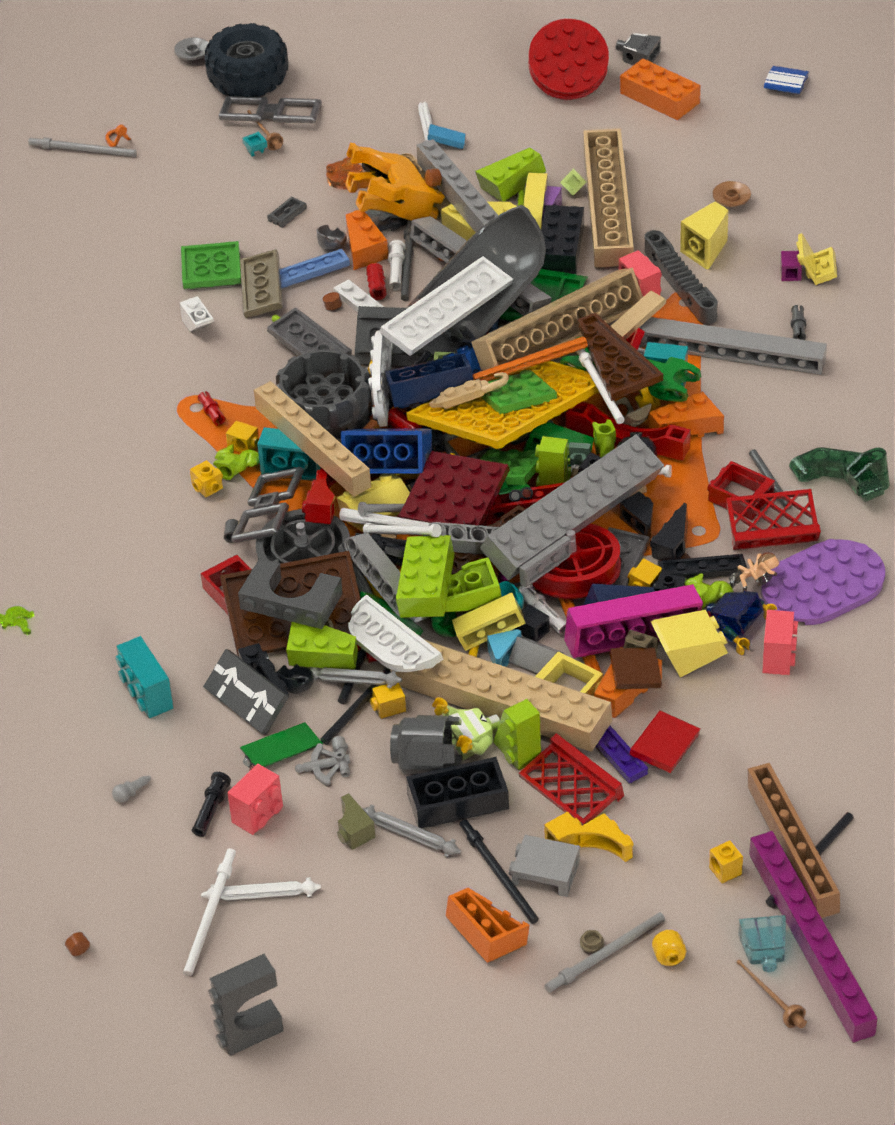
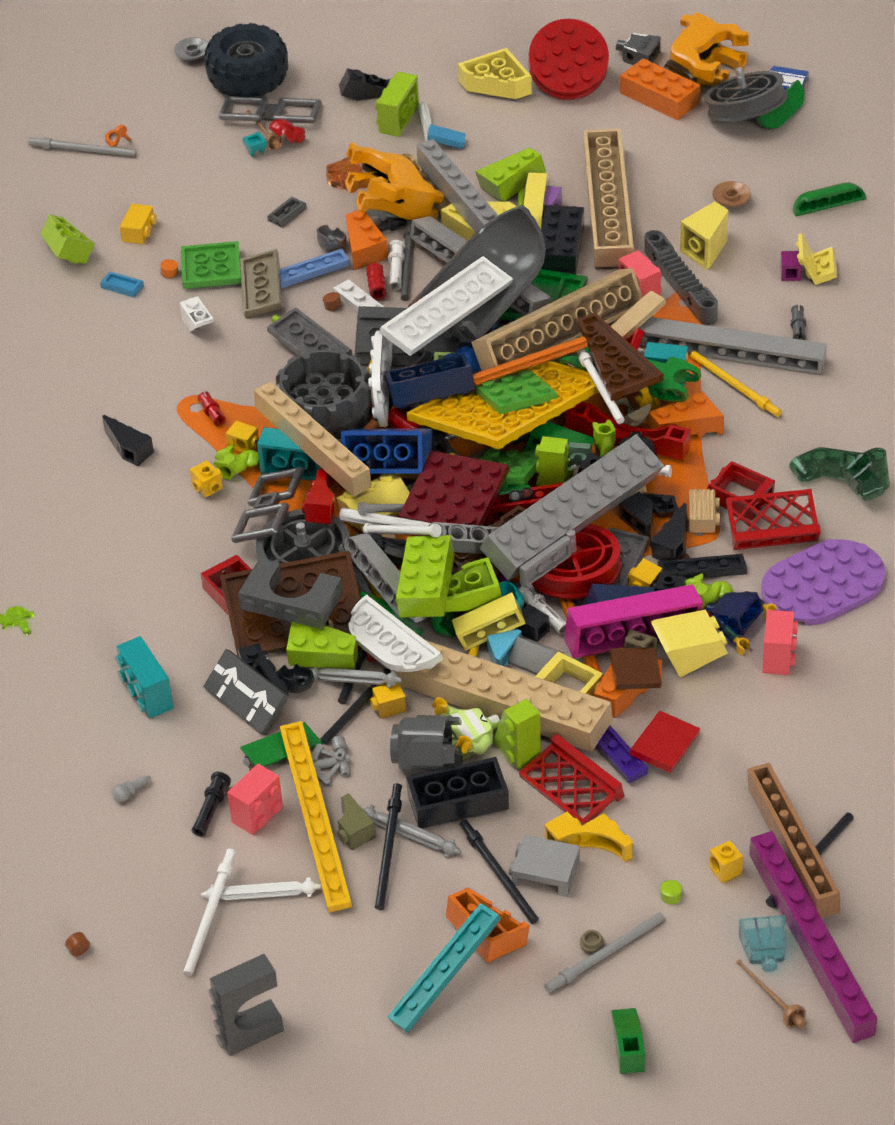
dark grey hinge [224,519,239,543] -> none
dark orange piece [425,169,442,187] -> none
tan plate [429,372,509,409] -> none
yellowish green tile [560,168,587,196] -> none
yellow head [652,930,687,966] -> none
animal [728,552,780,593] -> none
dark grey bar [749,449,792,509] -> none
none -> lime wedge [40,214,95,264]
none -> dark azure tile [100,272,144,298]
none -> black slope [102,415,154,466]
none -> yellow brick [120,203,157,245]
none -> orange piece [161,259,178,278]
none -> red hair [269,119,306,143]
none -> yellow plate [280,721,352,913]
none -> black slope [339,68,390,100]
none -> lime brick [375,71,419,137]
none -> black bar [375,783,402,910]
none -> teal plate [387,903,501,1033]
none -> light yellow brick [458,48,532,99]
none -> green slope [611,1008,645,1074]
none -> black piece [643,493,678,516]
none -> lime piece [660,880,682,904]
none -> light orange piece [664,12,749,86]
none -> tan brick [689,489,720,533]
none -> yellow bar [690,351,782,417]
none -> dark grey wheel [704,67,788,122]
none -> green brick [755,79,805,129]
none -> green brick [793,182,866,217]

